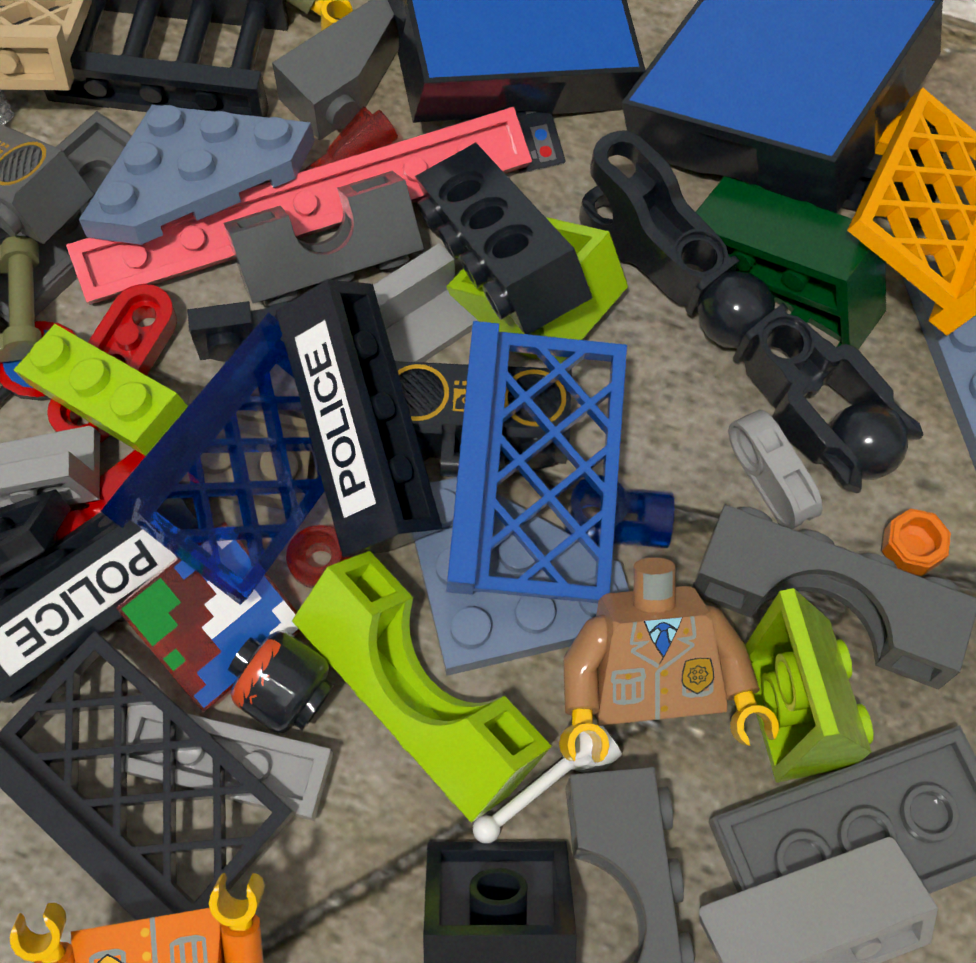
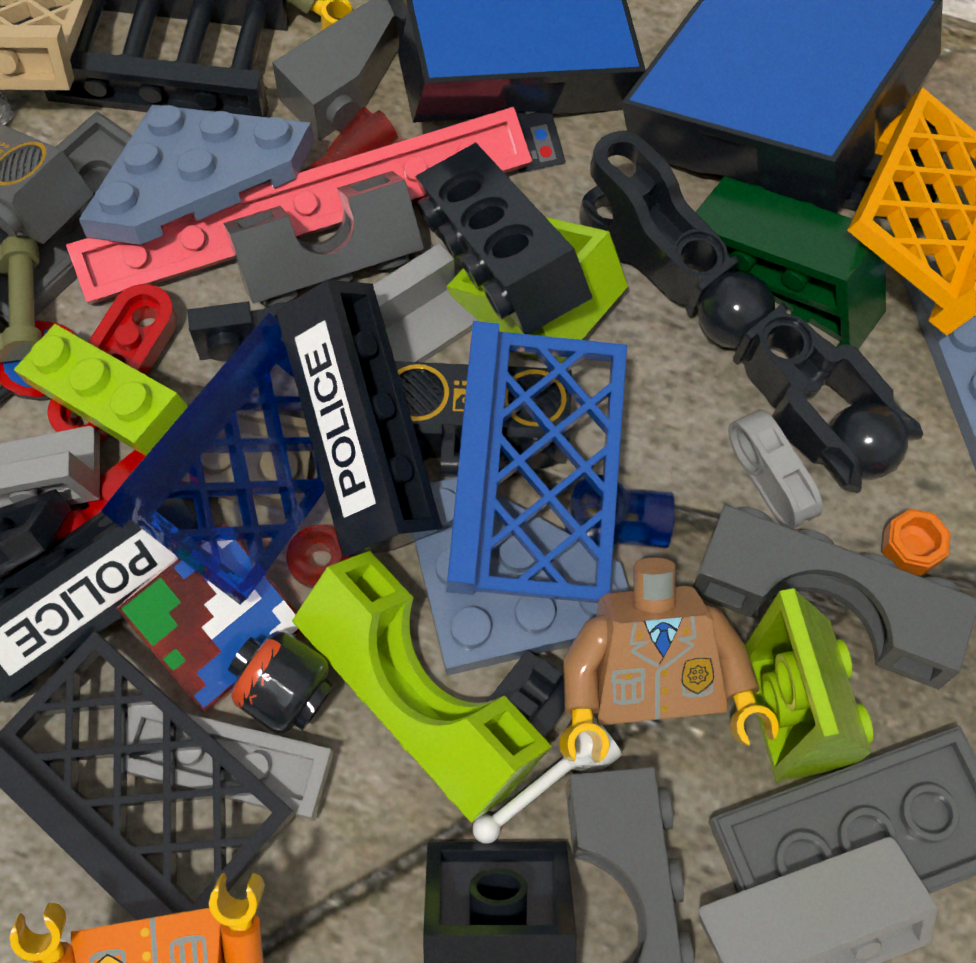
none -> black tile [487,650,566,739]

